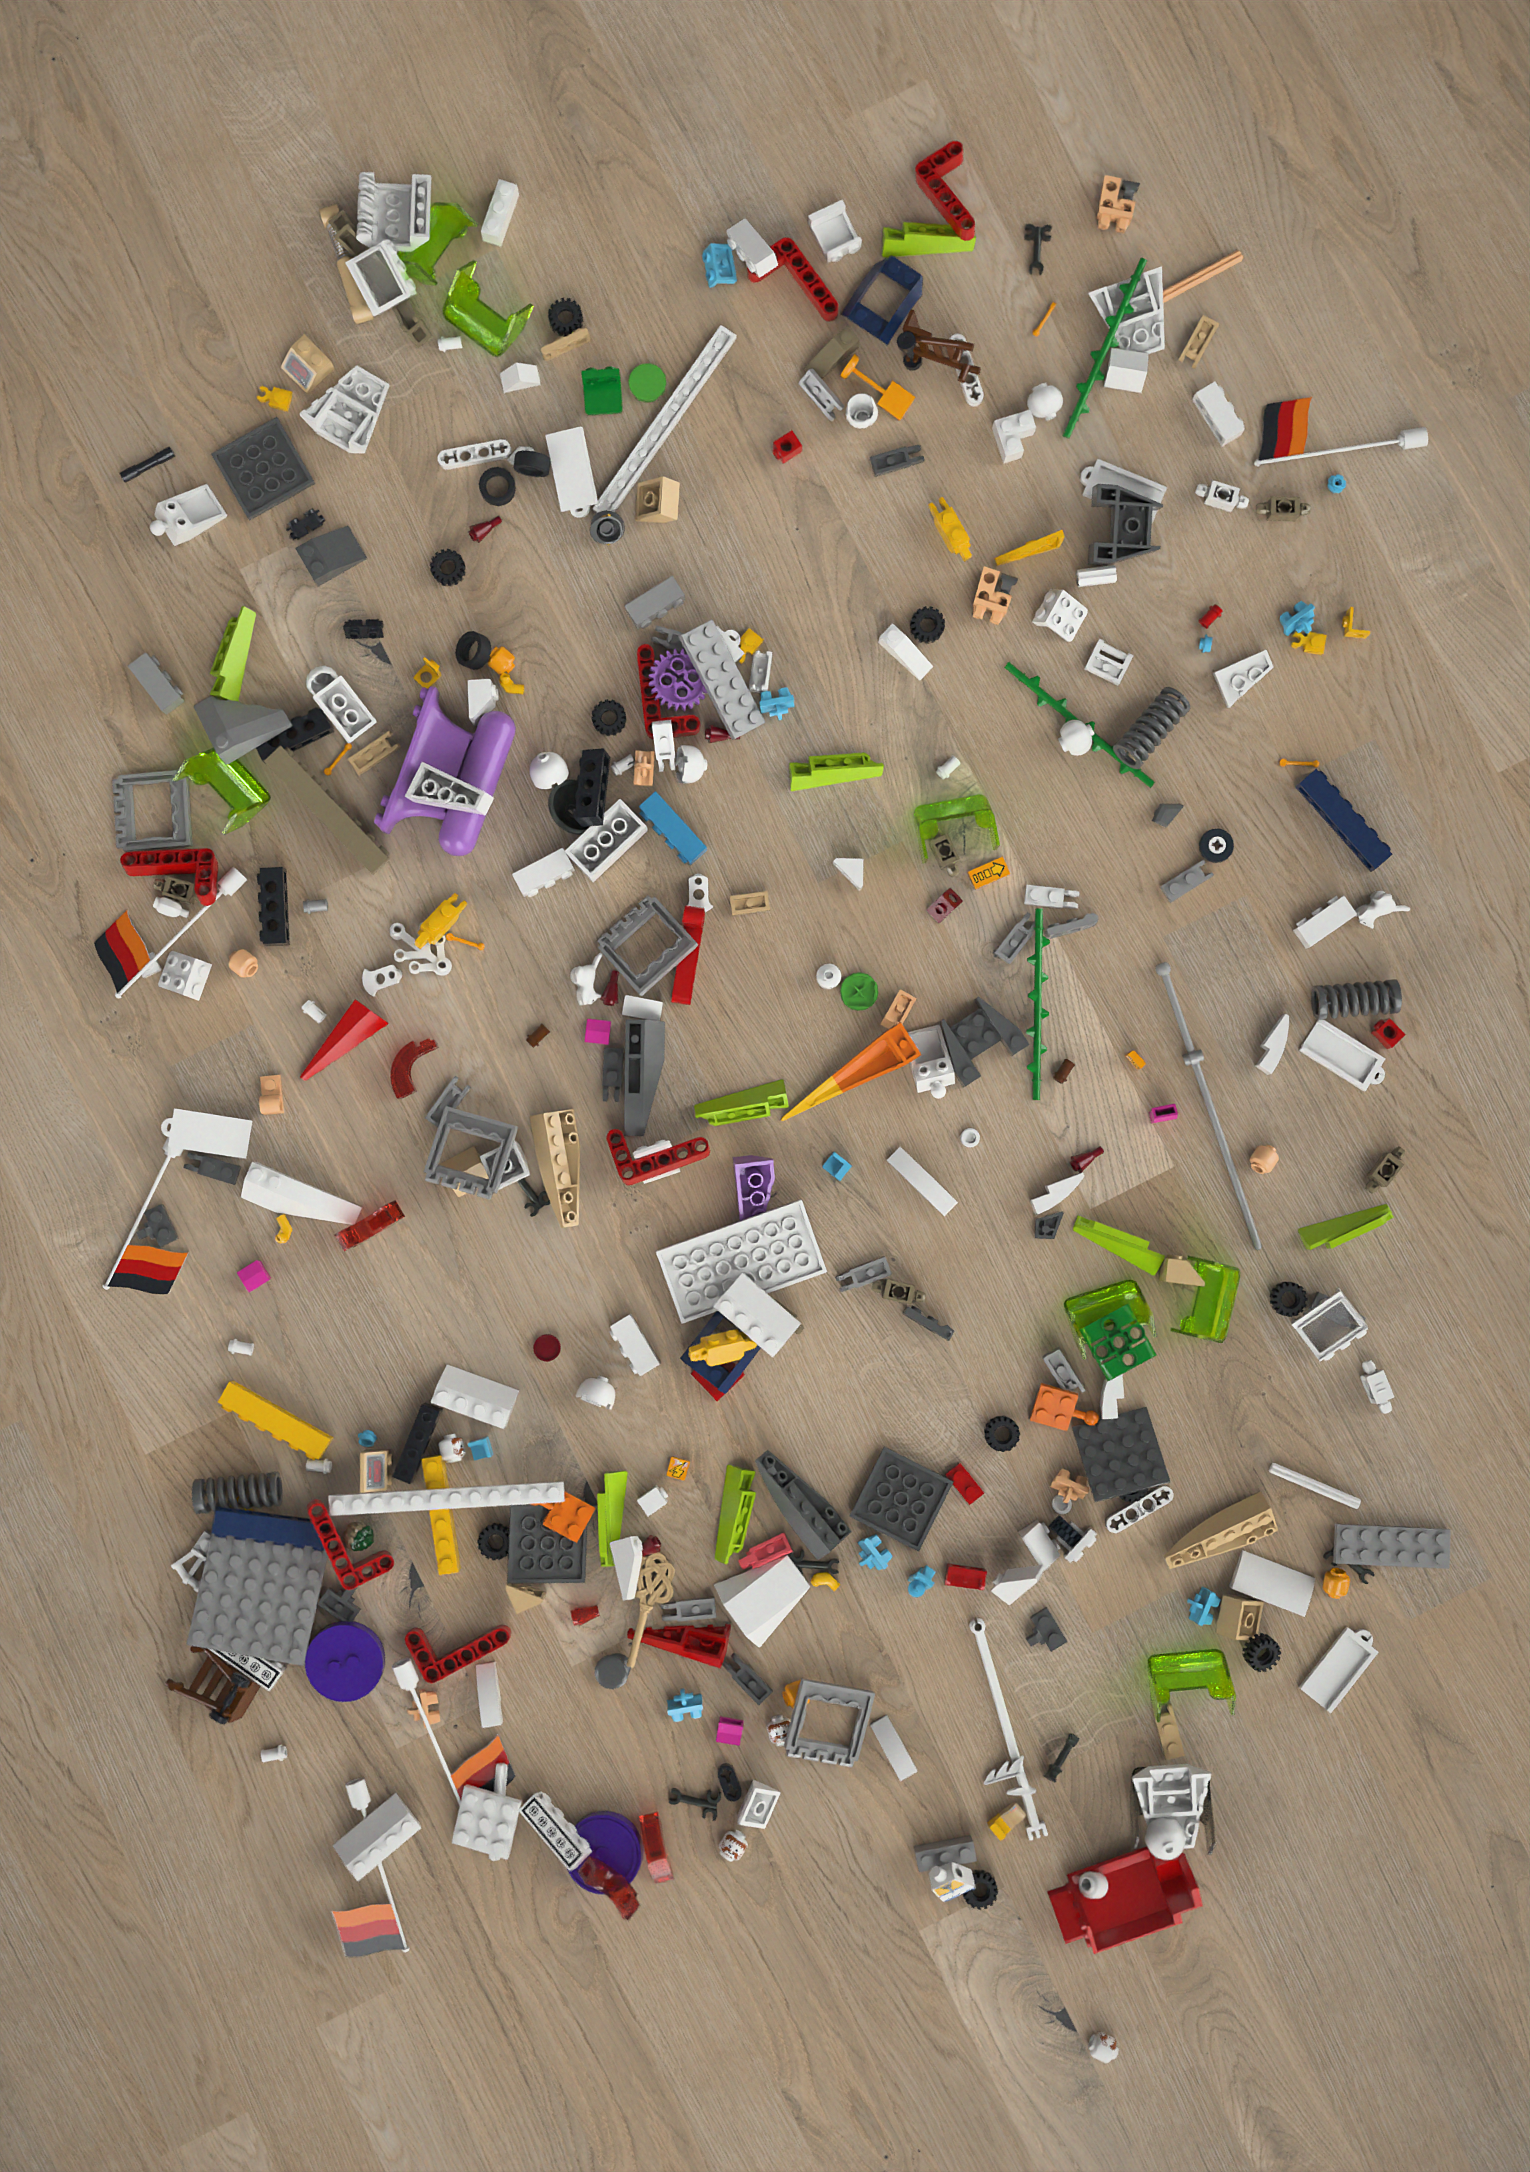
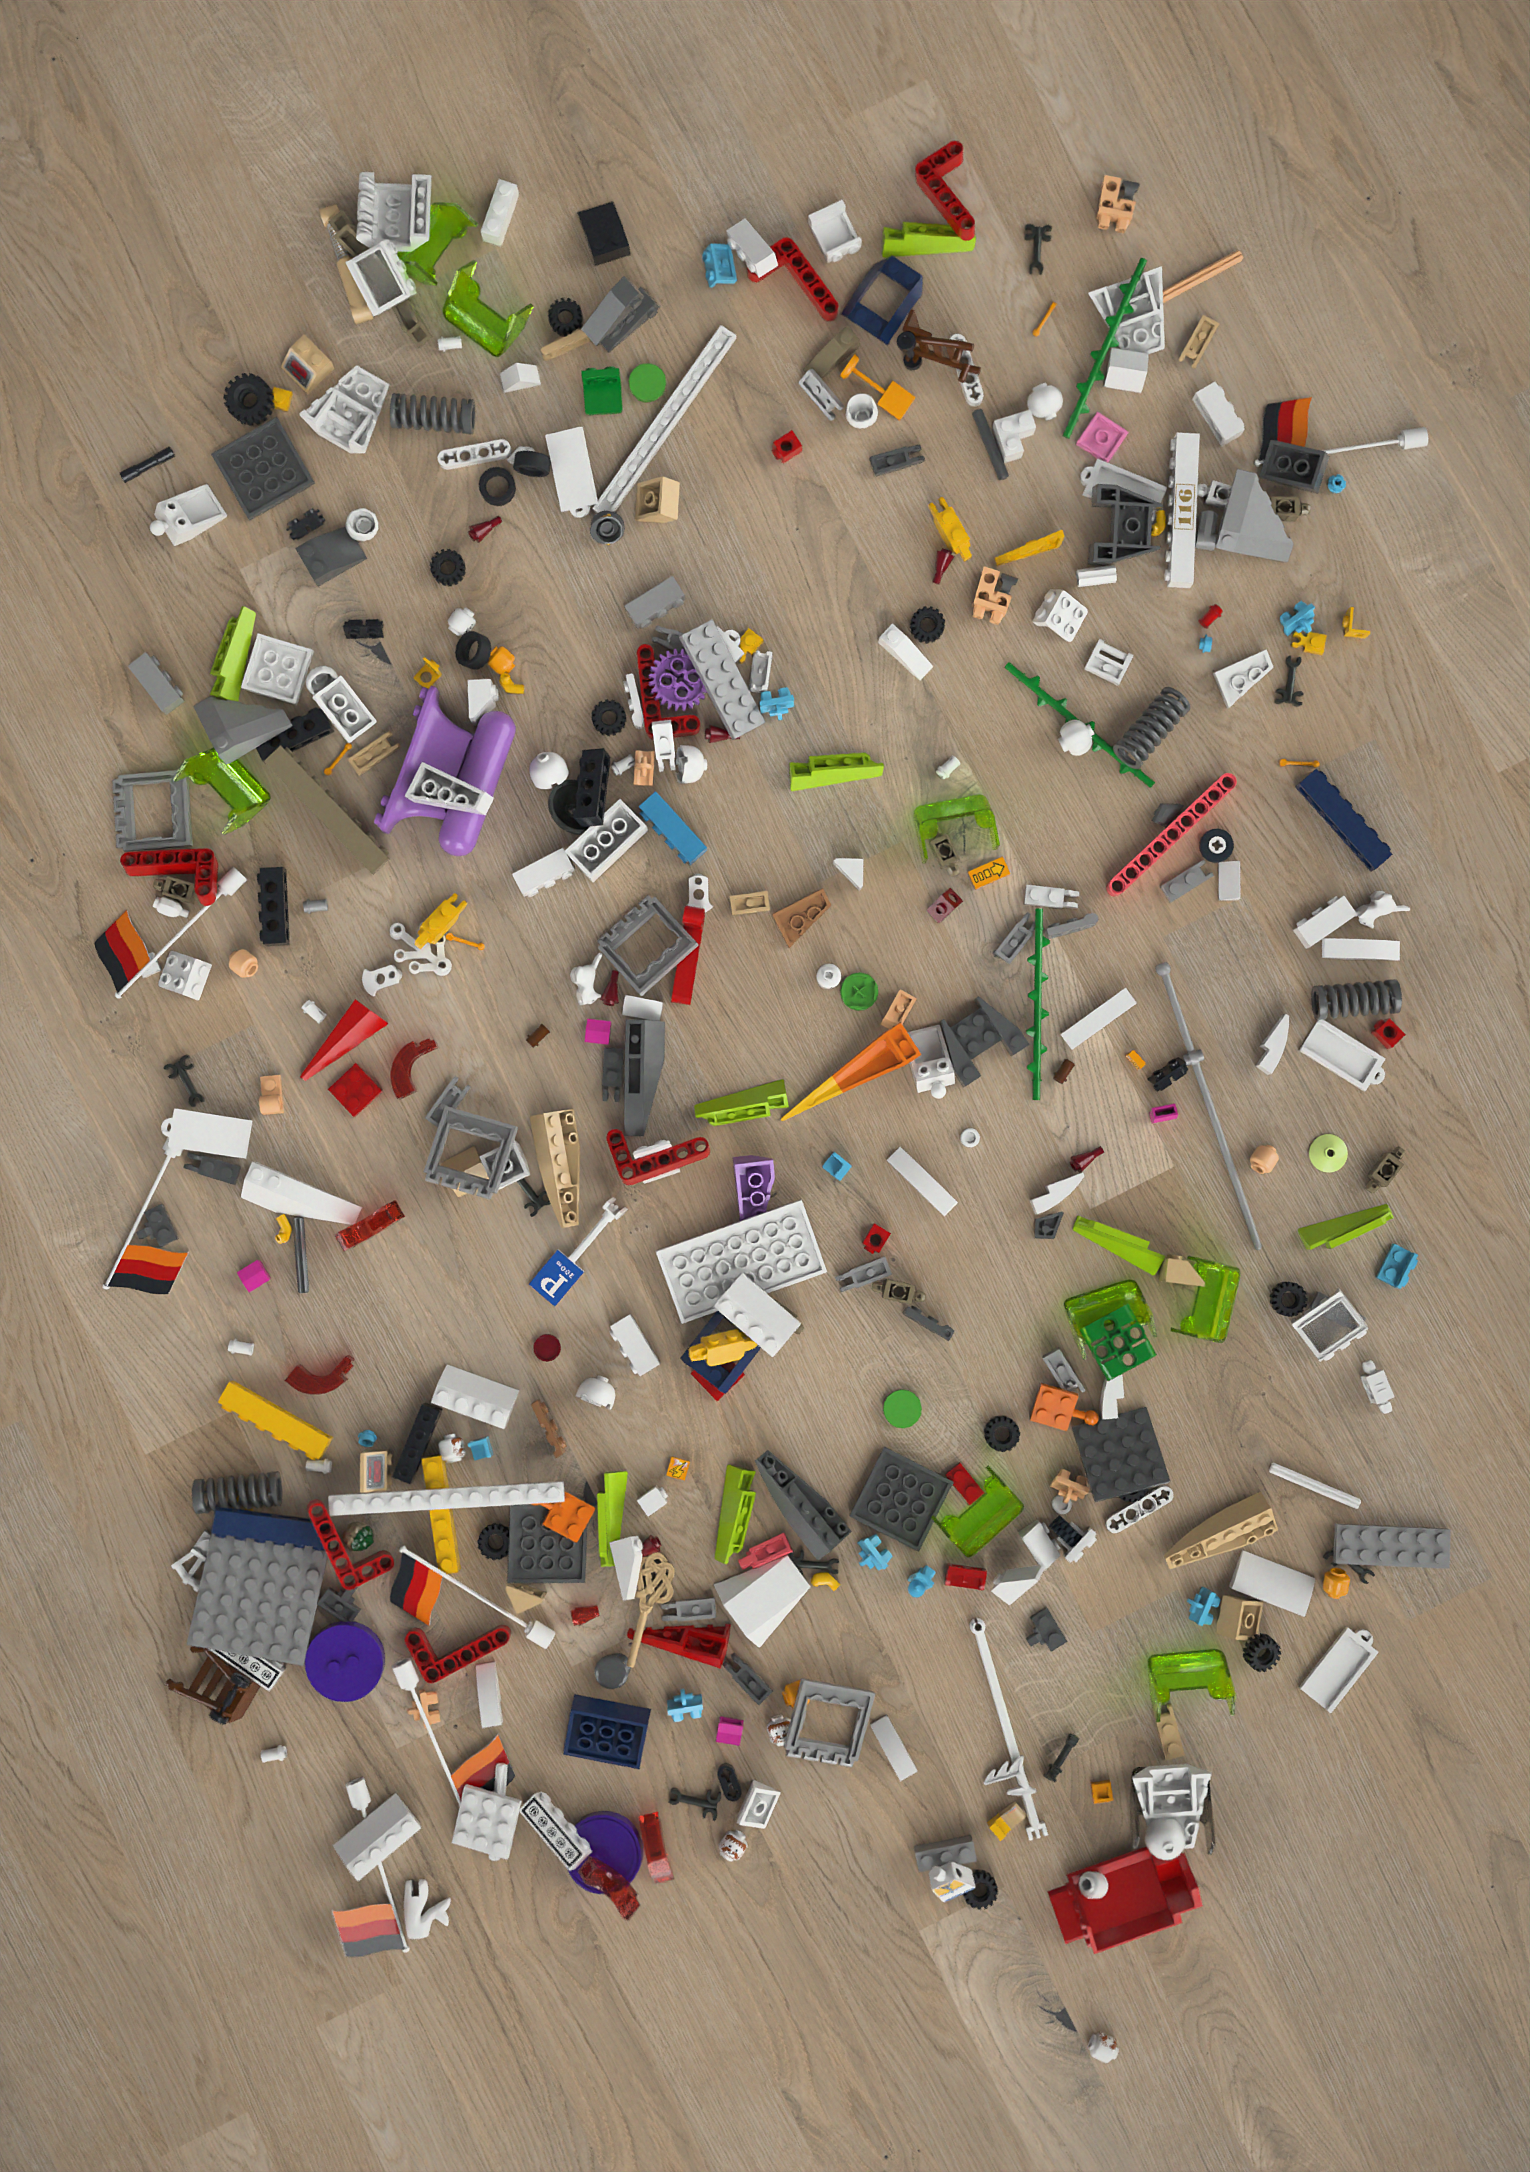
none -> pearl dark grey bar [164,1055,205,1107]
none -> black tyre [223,373,275,426]
none -> white plate [241,634,314,705]
none -> clear red arch [284,1355,355,1395]
none -> dark grey axle [293,1217,309,1294]
none -> red plate [328,1063,383,1117]
none -> white hair [346,508,379,542]
none -> dark grey piece [390,393,476,435]
none -> flag [390,1546,555,1649]
none -> white piece [404,1879,451,1939]
none -> white head [448,607,476,637]
none -> piece [529,1197,628,1306]
none -> medium nougat wing [531,1399,567,1458]
none -> dark blue slope [563,1694,651,1769]
none -> black slope [577,201,630,266]
none -> dark grey wedge [581,276,661,352]
none -> white hinge [623,673,645,729]
none -> medium nougat wing [772,888,831,948]
none -> red brick [862,1223,891,1254]
none -> bright green tile [883,1389,922,1428]
none -> clear neon green windscreen [931,1465,1024,1557]
none -> dark red cone [932,548,955,585]
none -> dark grey axle [972,409,1009,480]
none -> white slope [1061,988,1137,1050]
none -> bright pink tile [1076,411,1129,463]
none -> light orange tile [1090,1780,1113,1804]
none -> coral beam [1106,773,1237,897]
none -> black hinge [1147,1057,1189,1092]
none -> yellow arm [1151,510,1166,537]
none -> white brick [1164,433,1200,588]
none -> light grey piece [1195,511,1218,551]
none -> light grey slope [1215,469,1293,562]
none -> white slope [1218,861,1240,900]
none -> dark grey slope [1260,440,1330,494]
none -> pearl dark grey bar [1274,655,1304,707]
none -> yellowish green dish [1309,1134,1348,1172]
none -> white slope [1322,938,1400,961]
none -> medium azure bracket [1375,1243,1418,1289]

